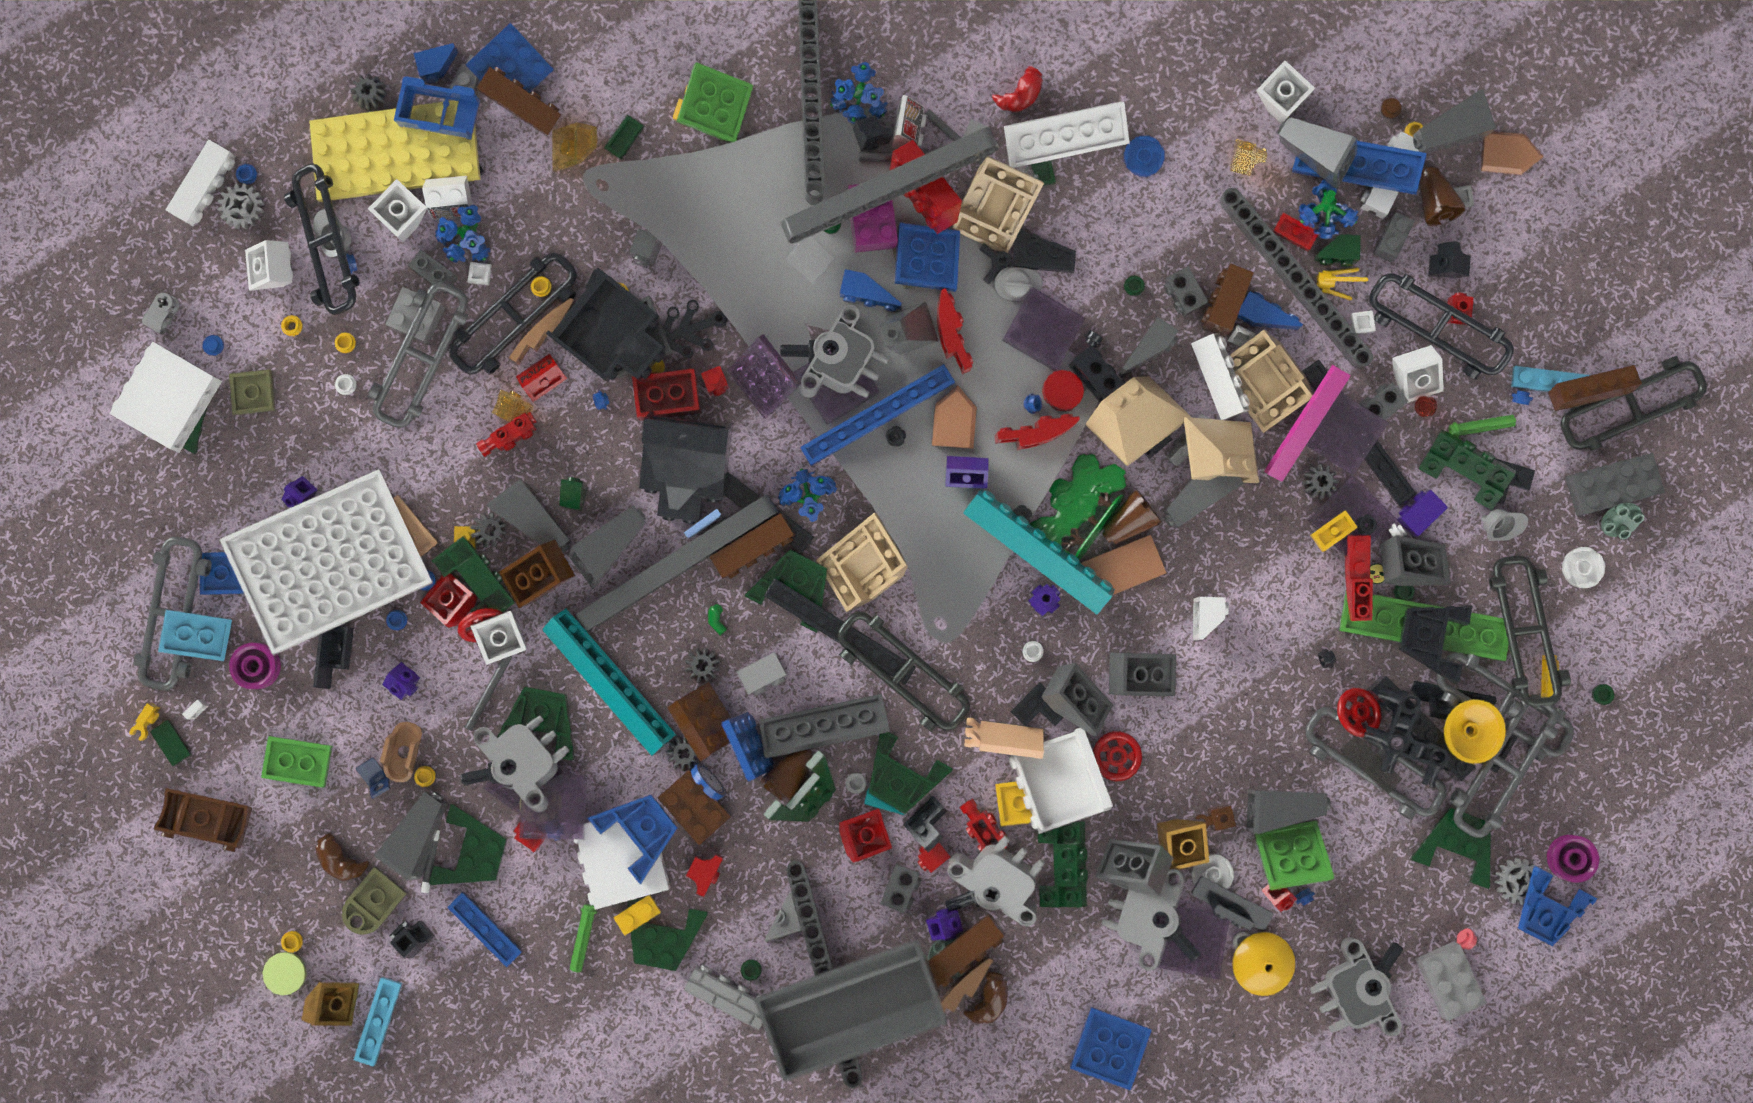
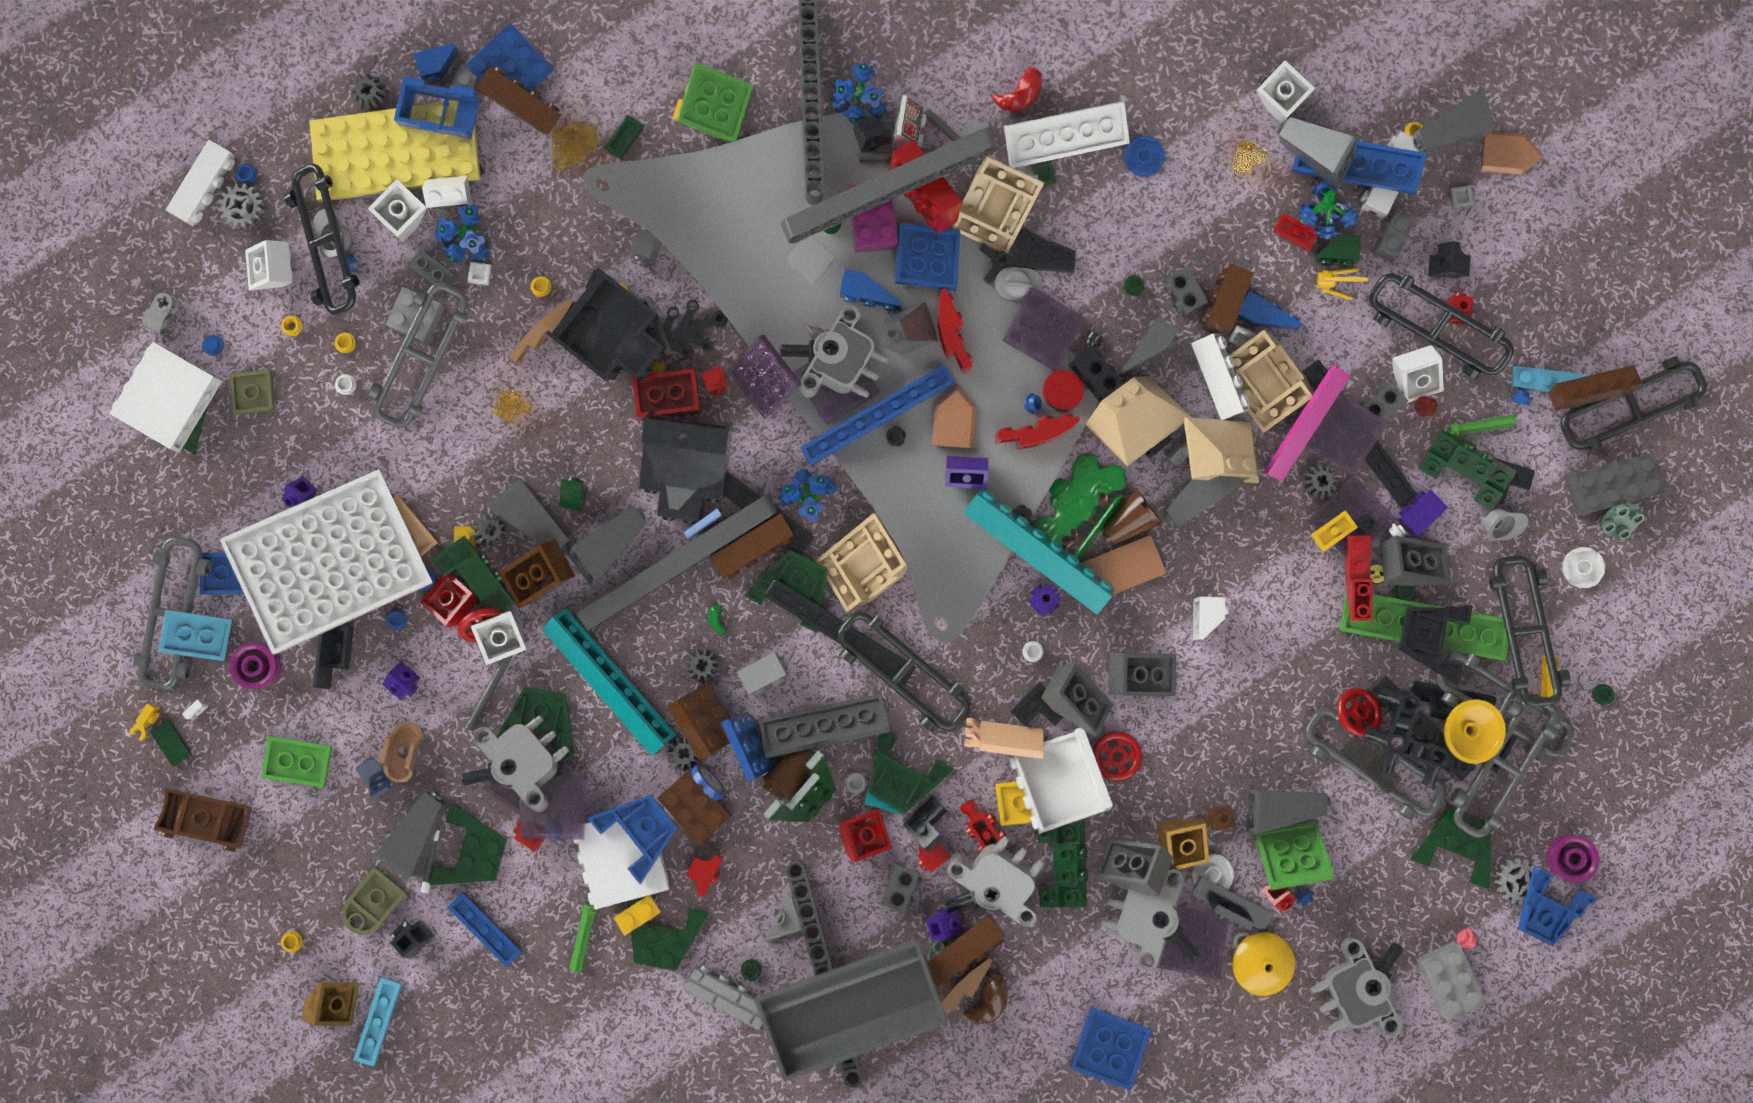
yellowish green tile [263,952,307,995] -> none
reddish brown animal [315,832,369,881] -> none
yellow plate [414,766,436,787] -> none
black bar [449,253,577,375] -> none
red brick [476,412,537,457] -> none
red panel [516,353,567,402] -> none
blue plate [592,390,609,410] -> none
dark grey beam [1220,188,1373,369] -> none
black plate [1318,649,1336,669] -> none
white plate [1350,310,1376,334] -> none
reddish brown plate [1381,98,1402,119] -> none
reddish brown cone [1420,166,1466,227] -> none

